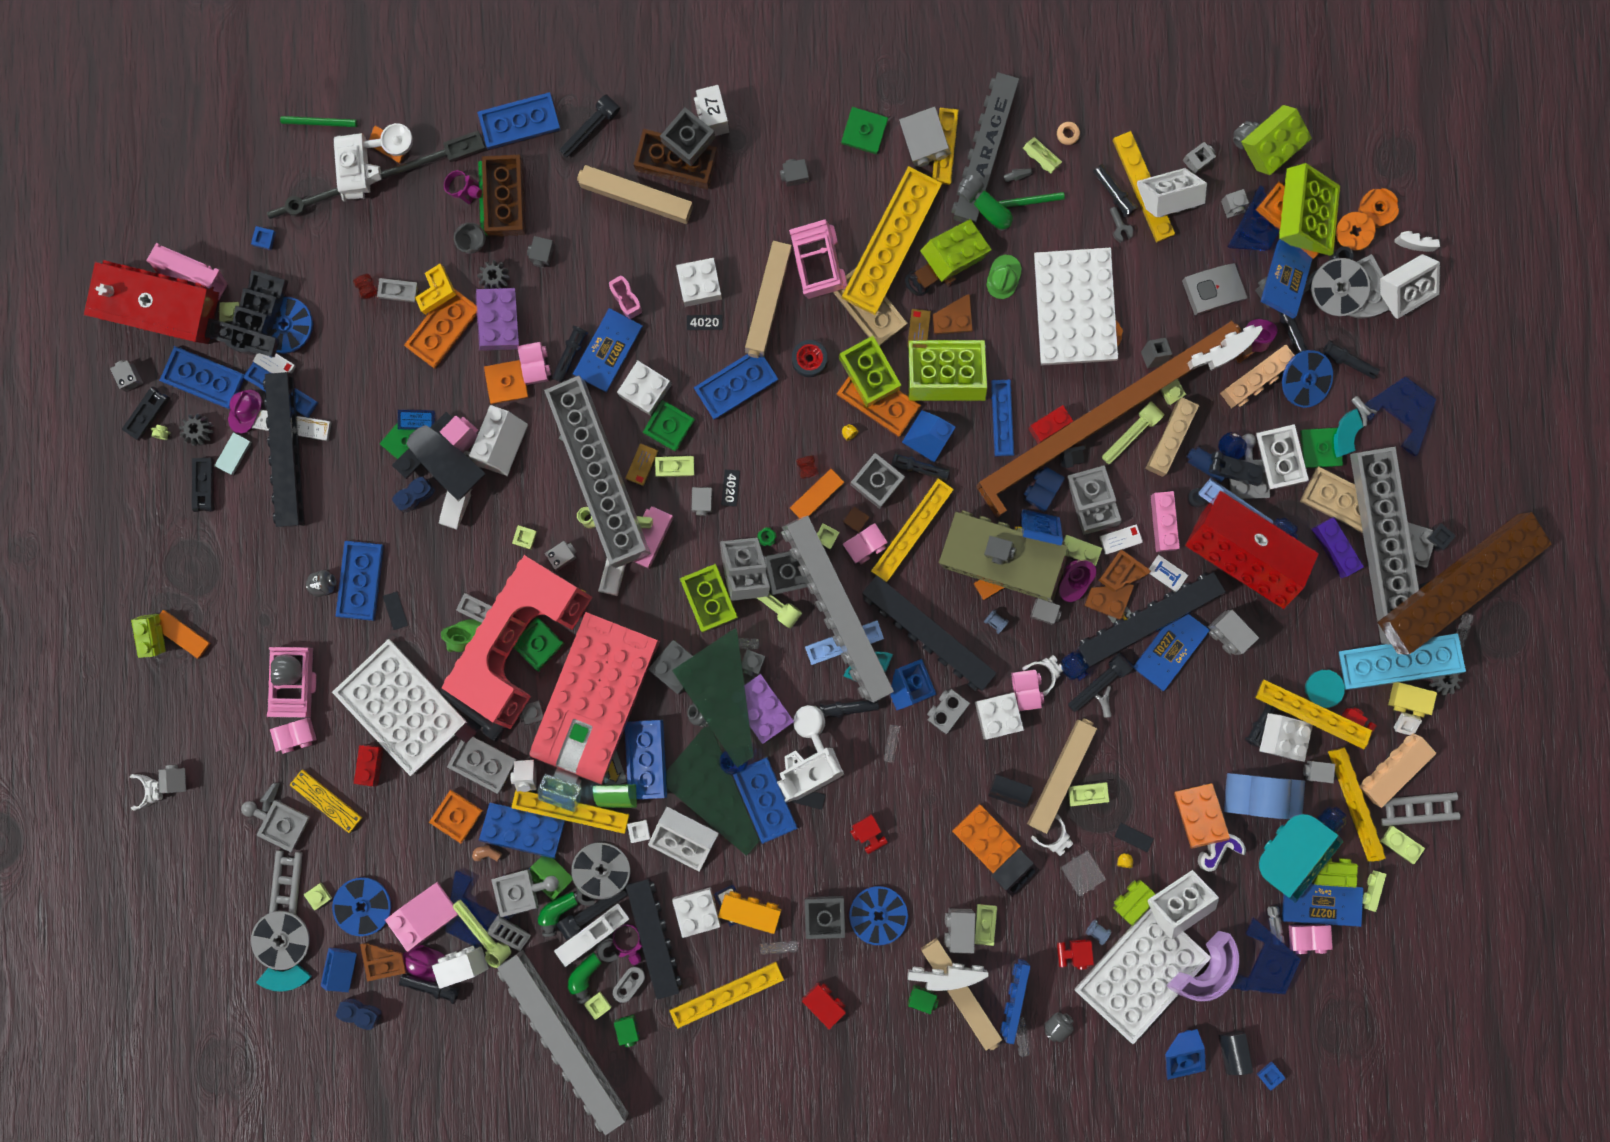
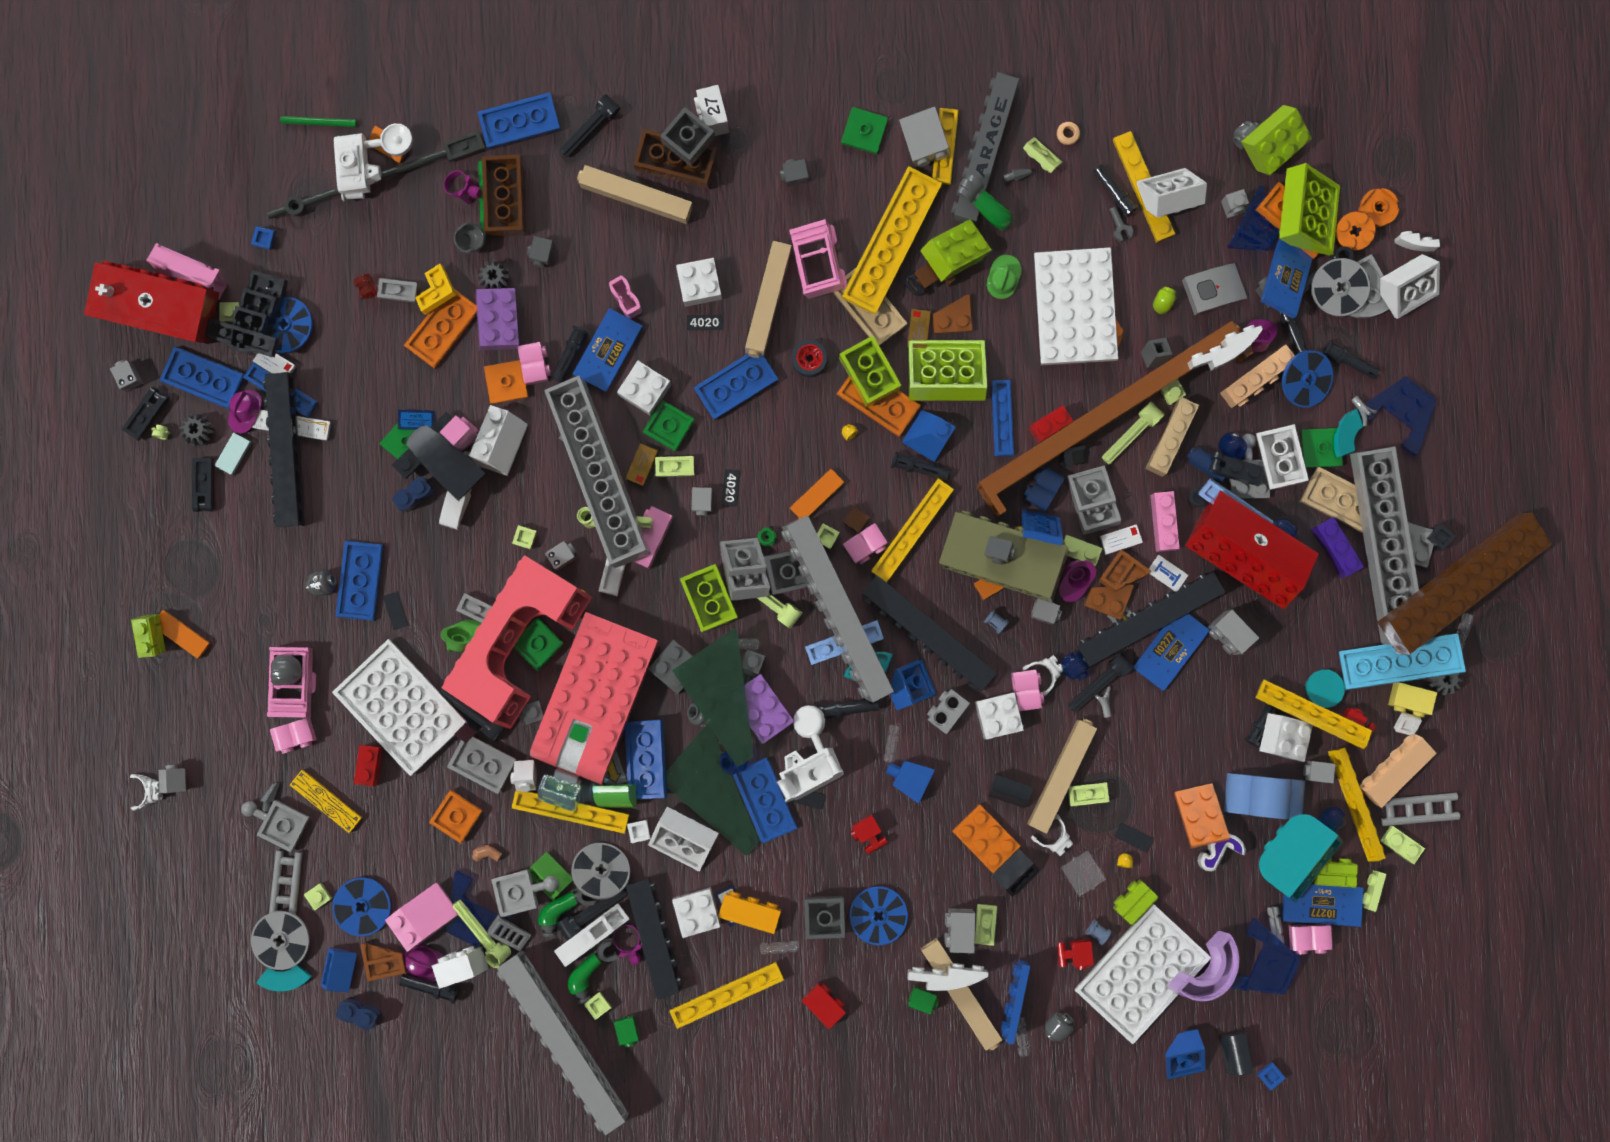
blue plate [479,803,565,859] -> none
light grey plate [613,966,645,1003] -> none
clear red wheel [796,455,819,479] -> none
light grey brick [850,453,905,509] -> none
green bar [998,192,1065,208] -> none
white slope [1148,870,1219,940] -> none
light grey brick [1183,142,1216,174] -> none
none -> blue torso [885,761,935,803]
none -> lime piece [1153,287,1177,314]

